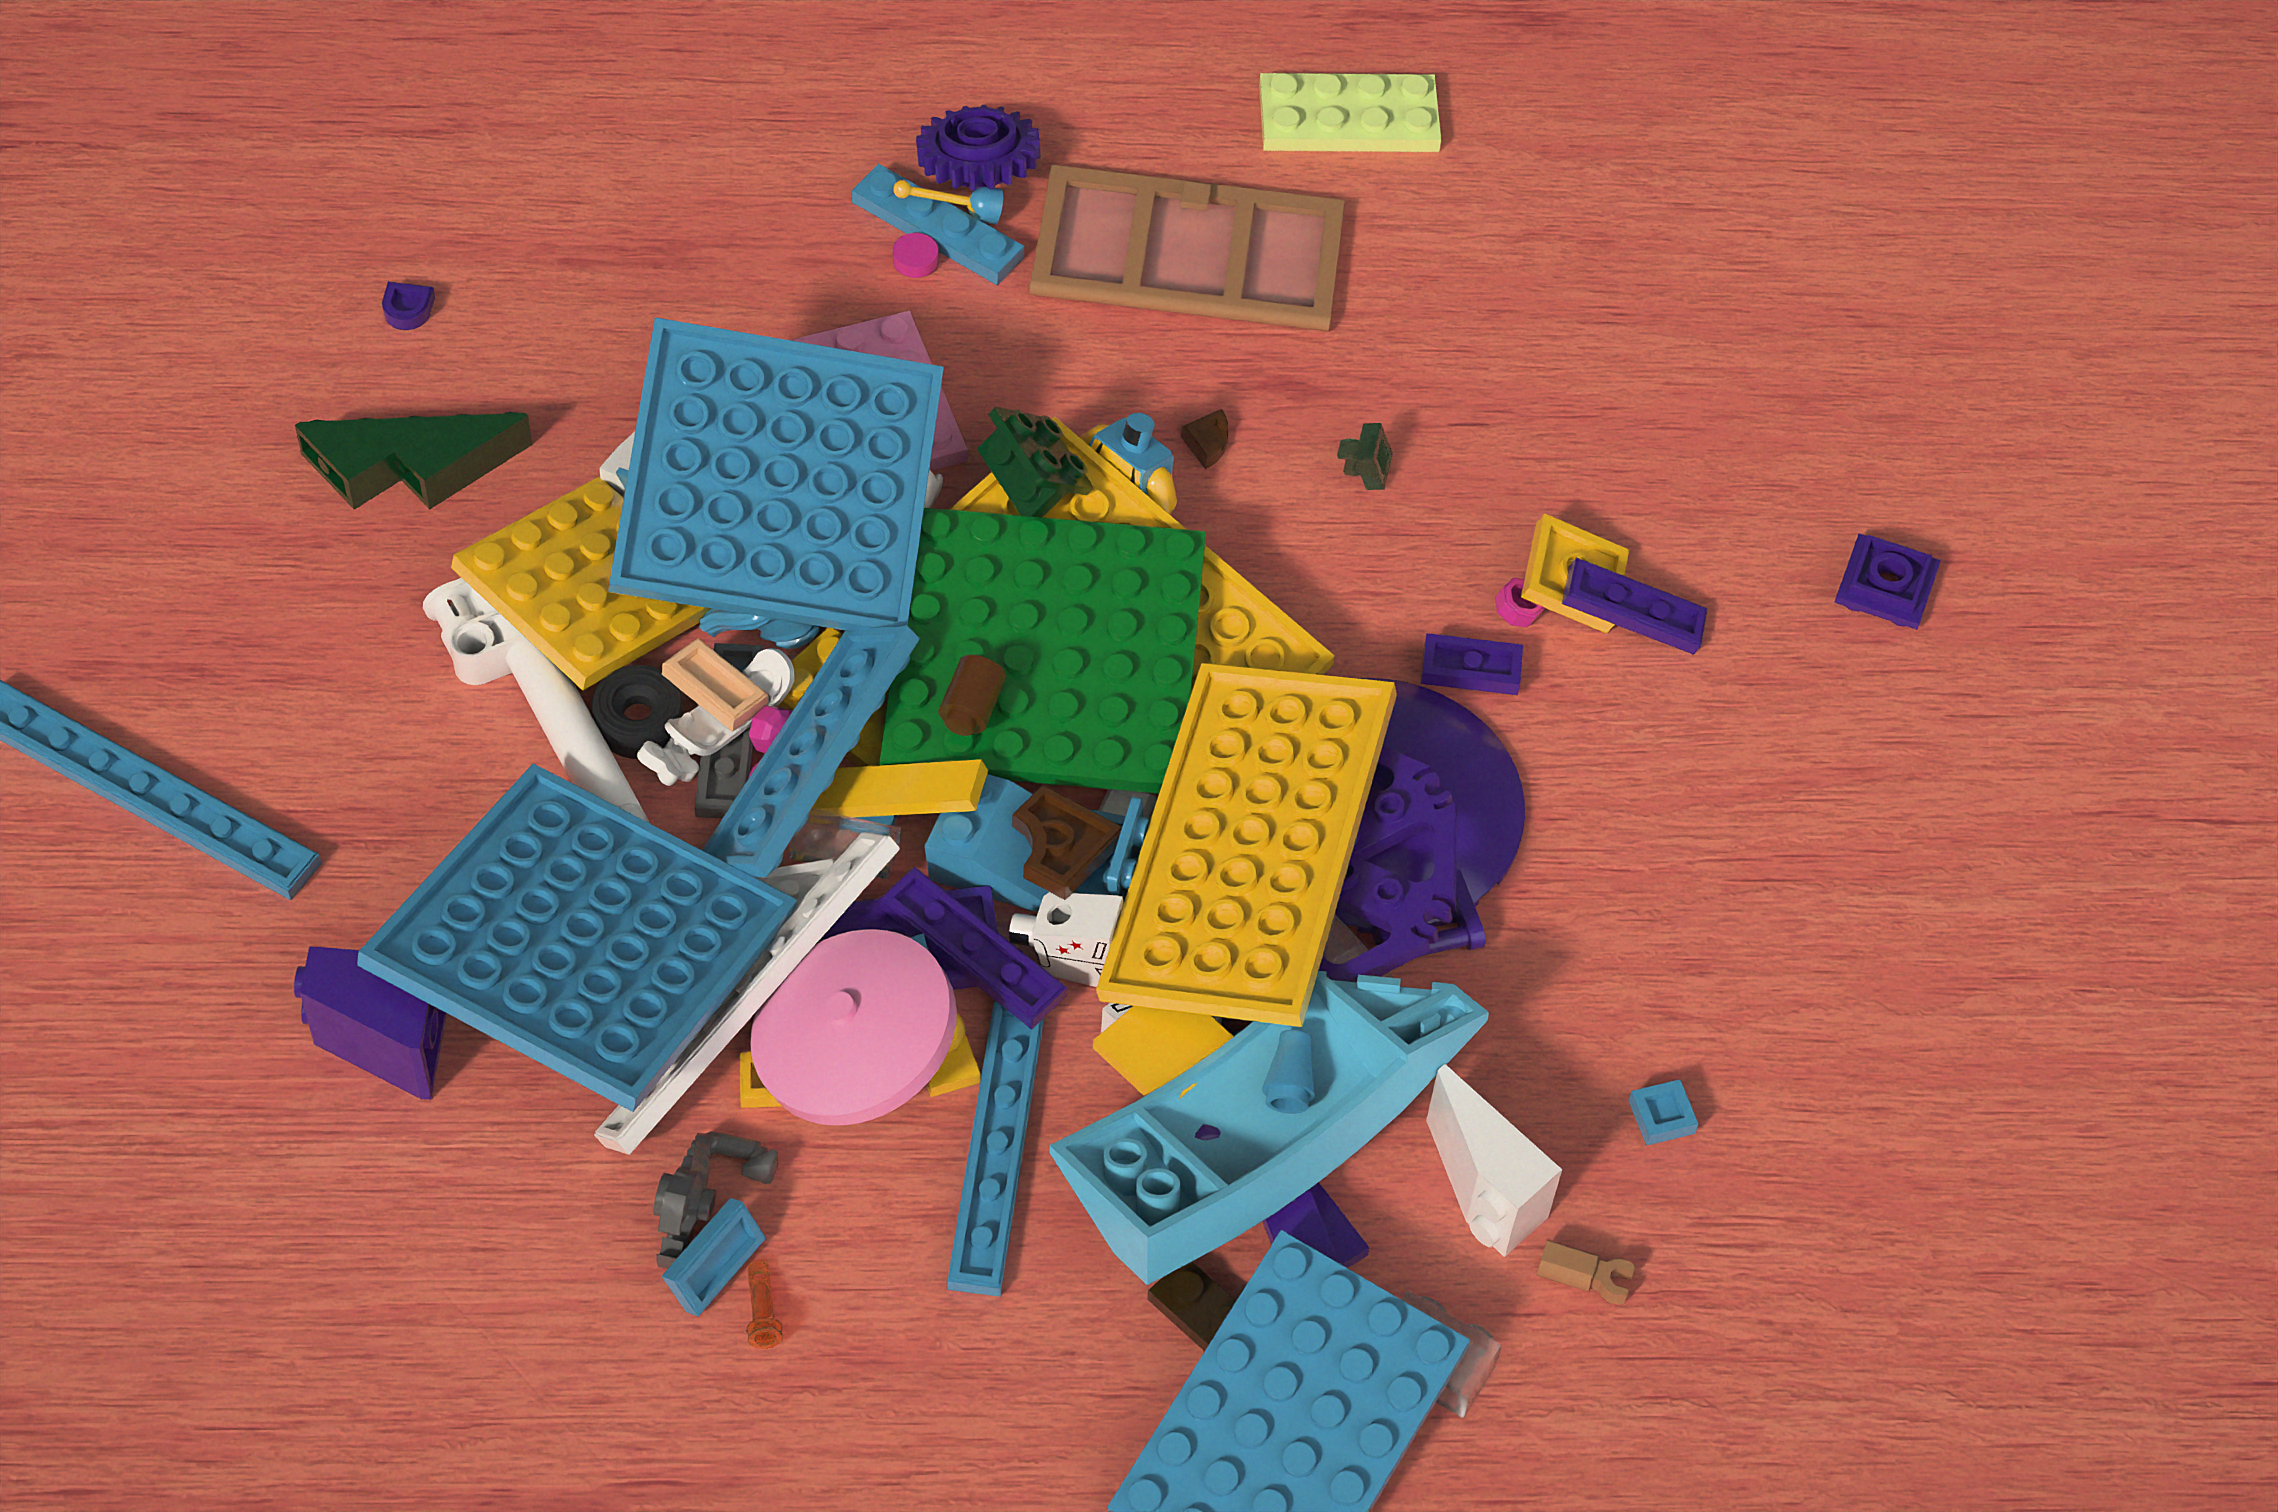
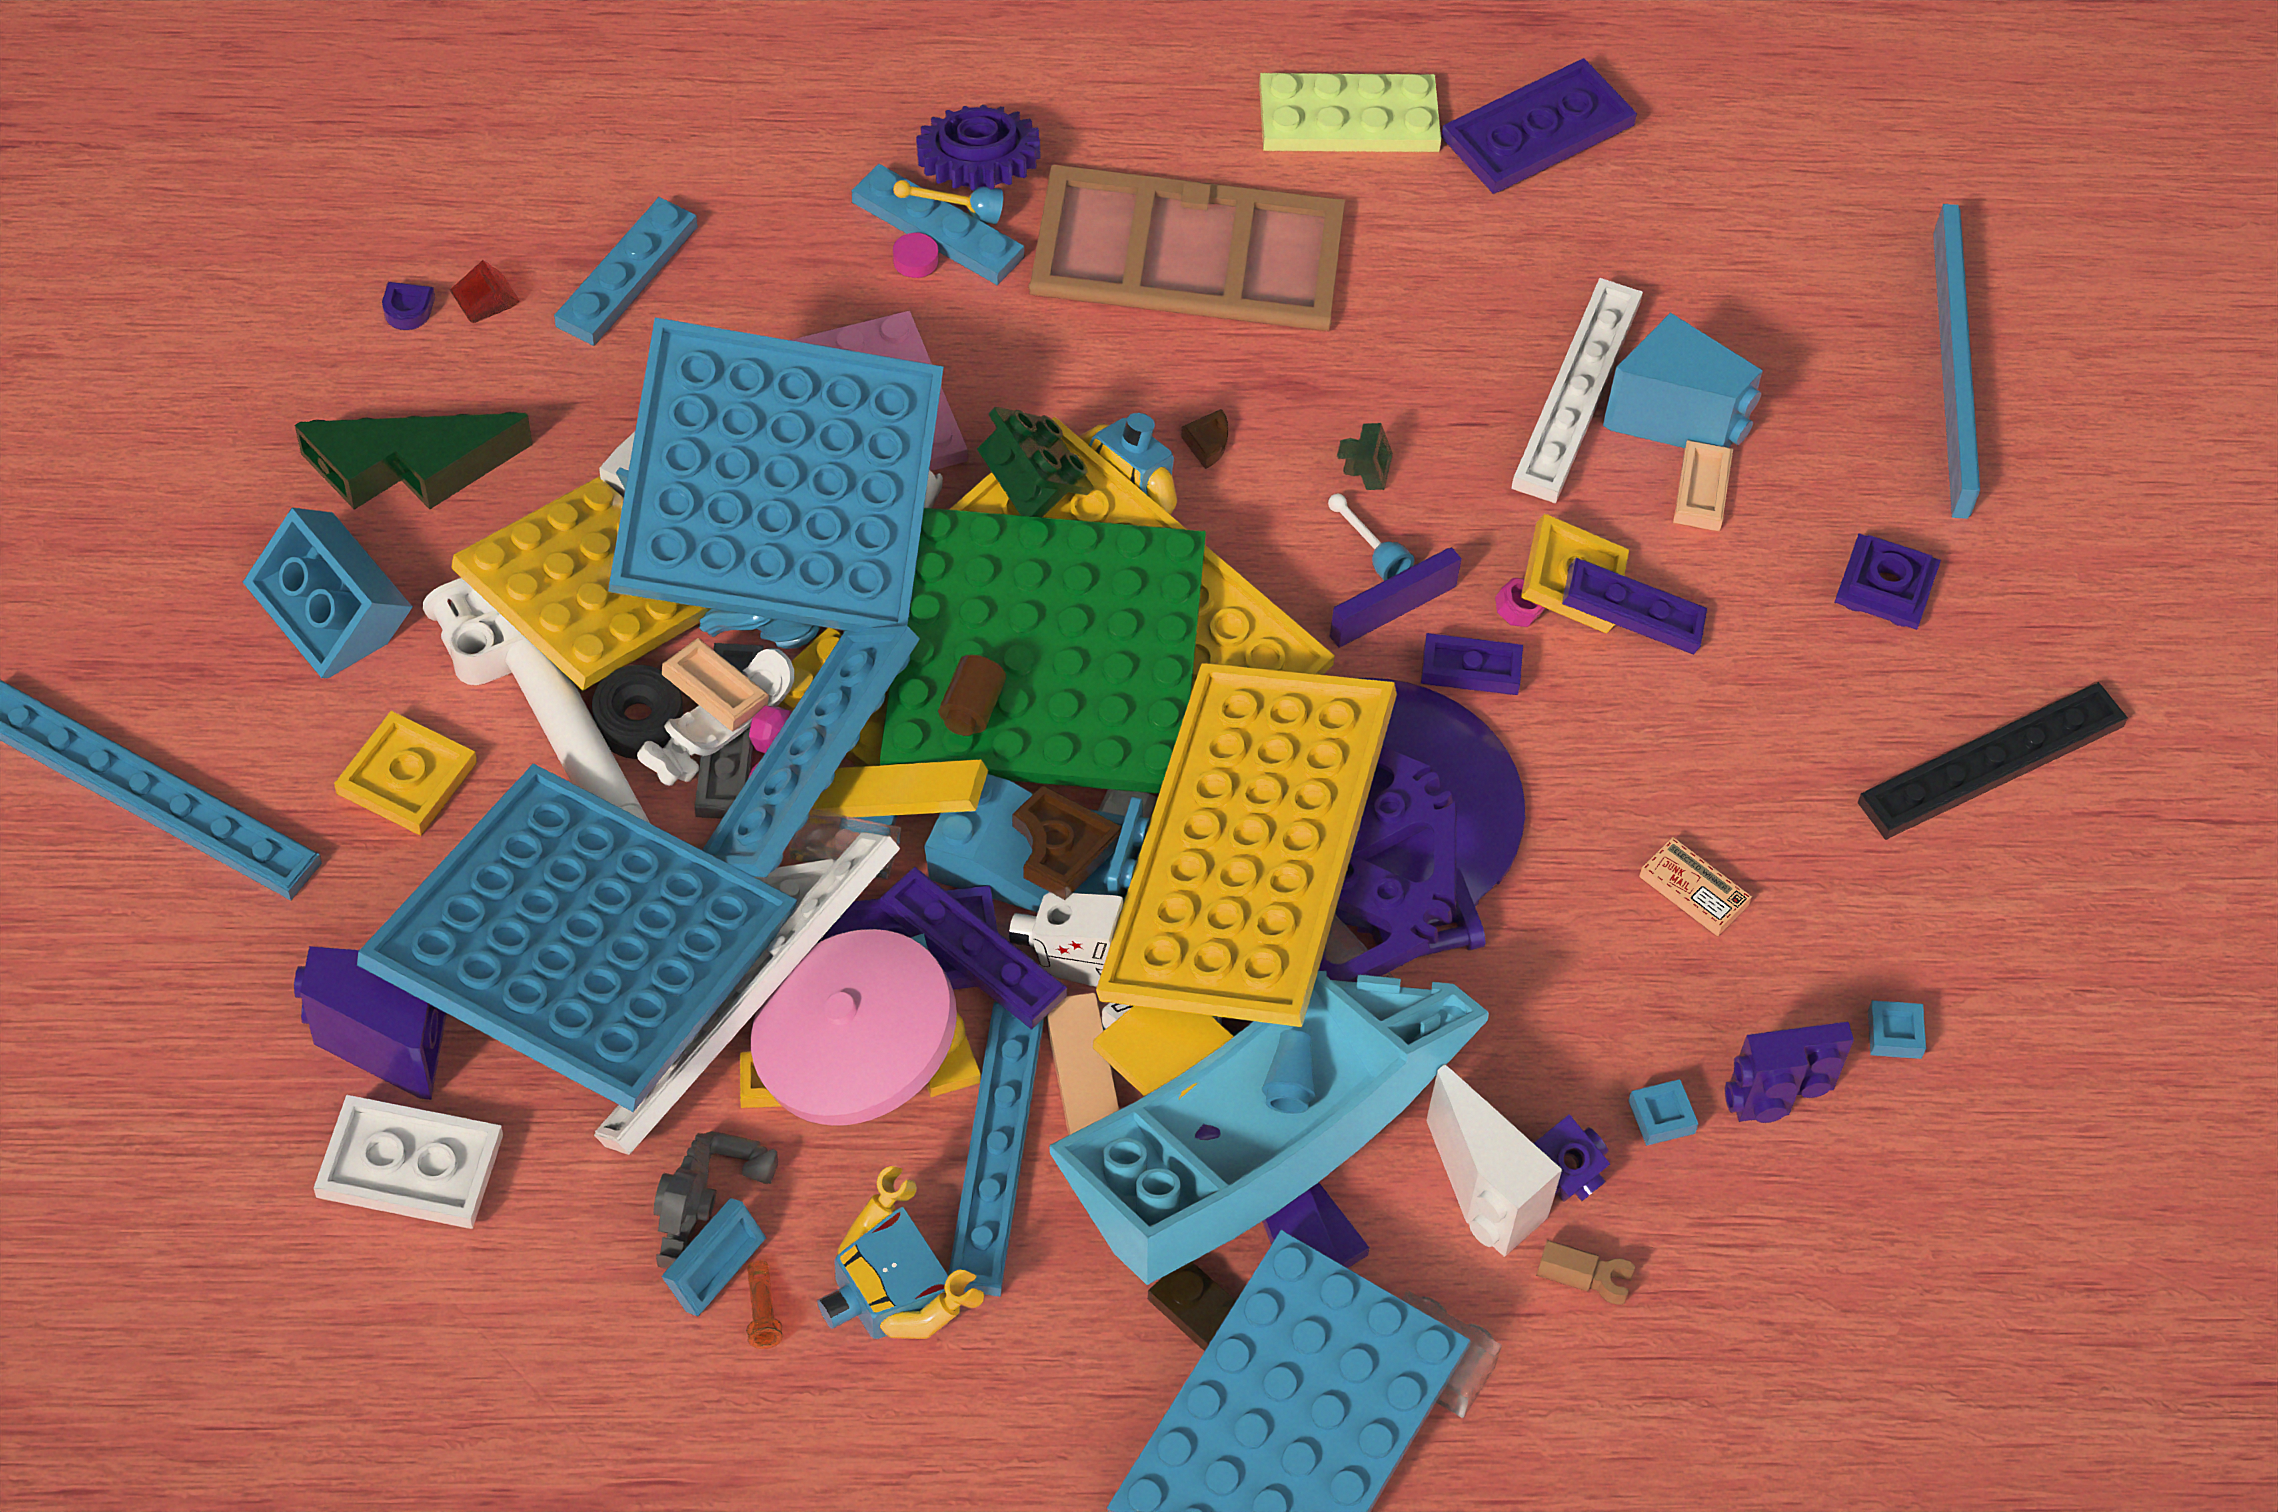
none -> dark azure slope [243,508,413,678]
none -> white plate [314,1095,503,1229]
none -> yellow tile [334,711,477,836]
none -> clear red slope [450,260,520,323]
none -> dark azure plate [554,197,698,346]
none -> torso [817,1166,984,1339]
none -> light nougat tile [1046,993,1119,1135]
none -> dark azure hinge [1328,493,1414,581]
none -> dark purple tile [1329,547,1462,648]
none -> dark purple plate [1441,58,1637,194]
none -> white plate [1511,278,1643,503]
none -> dark purple brick [1533,1114,1610,1202]
none -> dark azure slope [1603,312,1763,448]
none -> light nougat tile [1639,837,1752,936]
none -> light nougat tile [1673,440,1733,531]
none -> dark purple plate [1725,1022,1854,1123]
none -> black tile [1857,682,2128,840]
none -> dark azure plate [1868,1000,1926,1059]
none -> dark azure tile [1933,204,1980,519]

